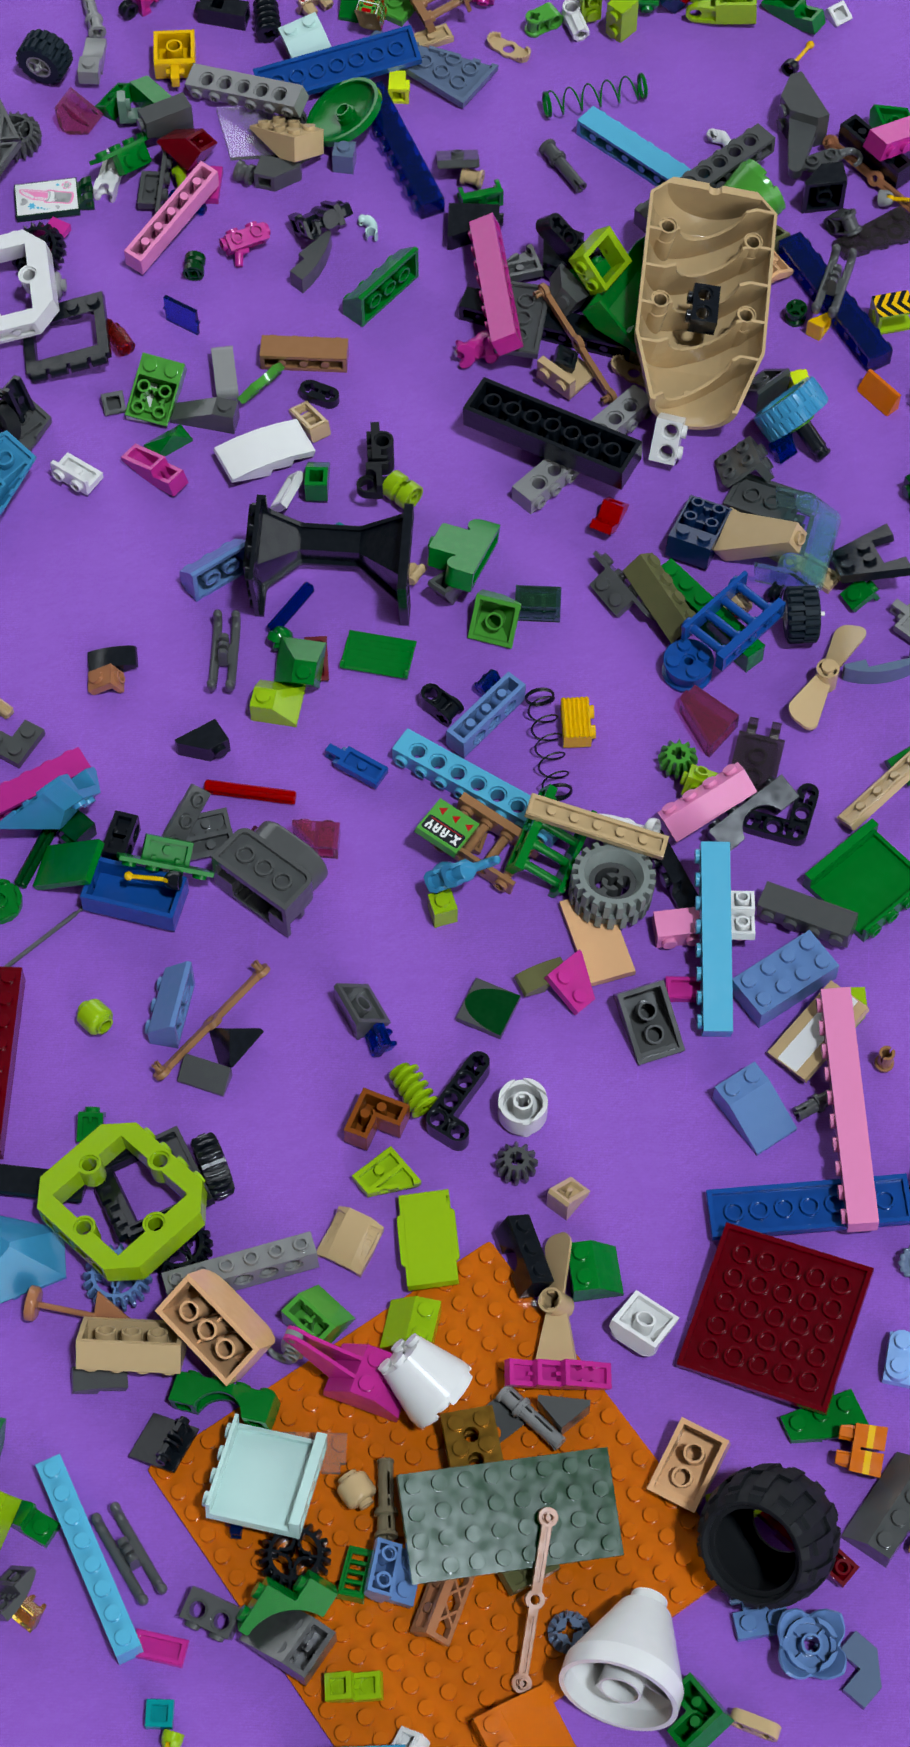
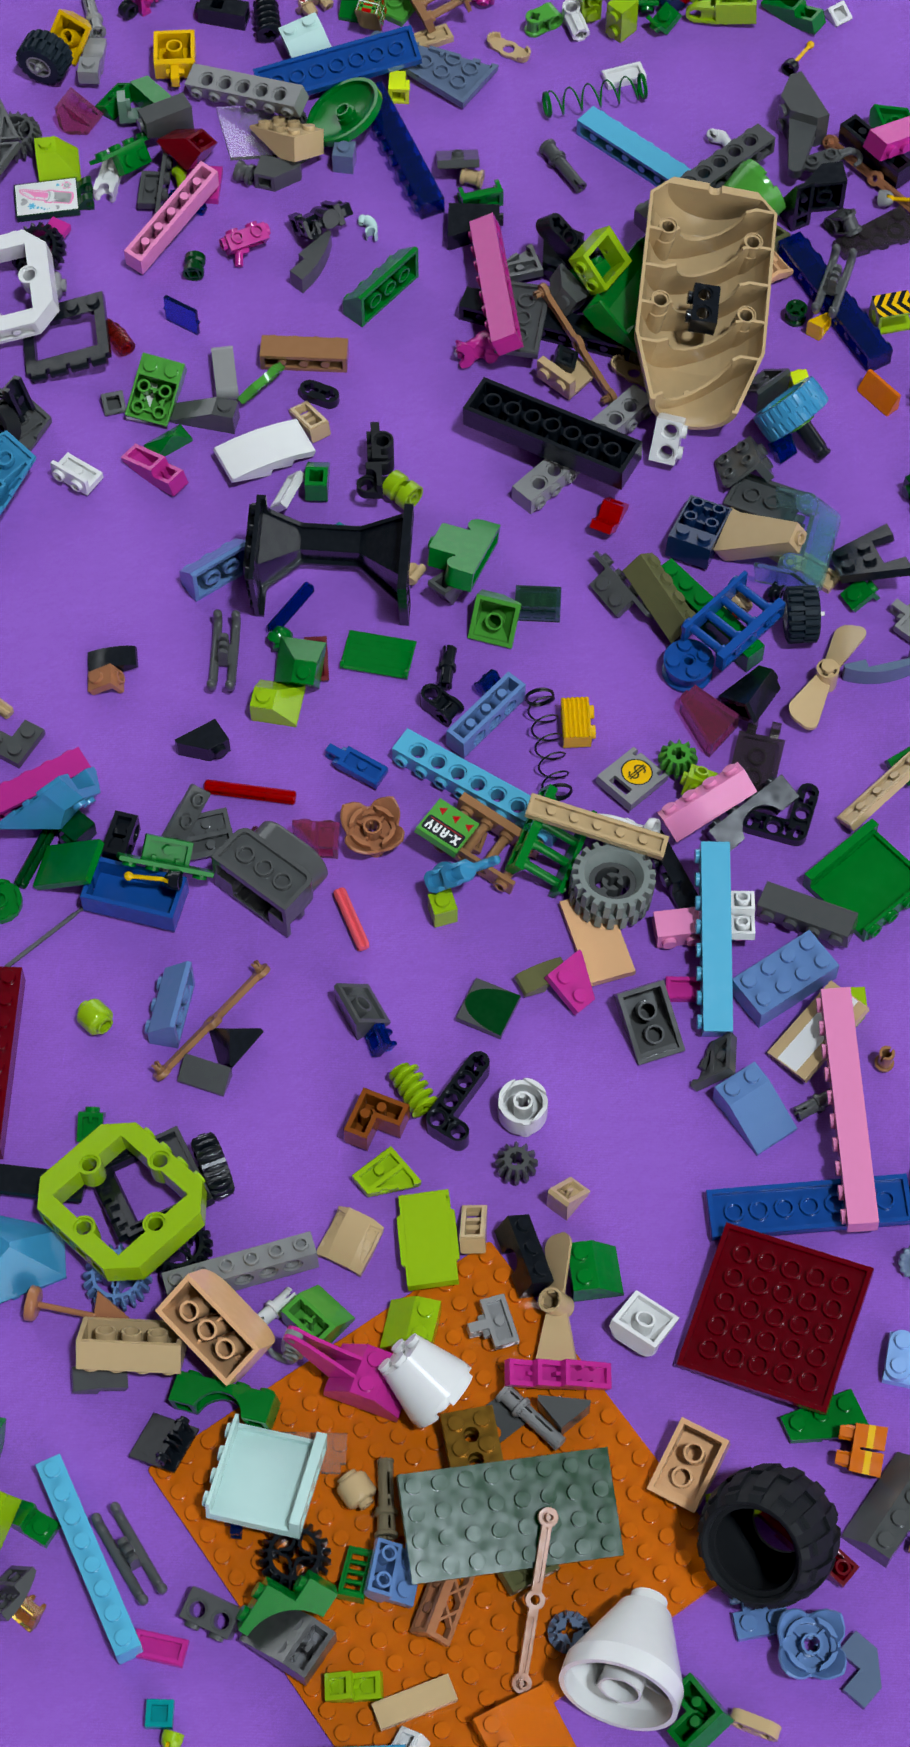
none -> lime slope [34,136,81,182]
none -> yellow slope [50,9,92,65]
none -> white pin [257,1287,297,1325]
none -> coral axle [333,887,369,951]
none -> nougat brick [340,796,405,858]
none -> tan tile [371,1674,458,1732]
none -> black pin [437,645,457,691]
none -> tan slope [459,1205,488,1254]
none -> light grey hinge [466,1294,520,1351]
none -> light grey container [596,747,669,811]
none -> white tile [601,61,647,90]
none -> green bracket [646,2,682,35]
none -> dark grey wing [691,1032,737,1092]
none -> black slope [719,665,781,723]
none -> black slope [779,179,816,232]

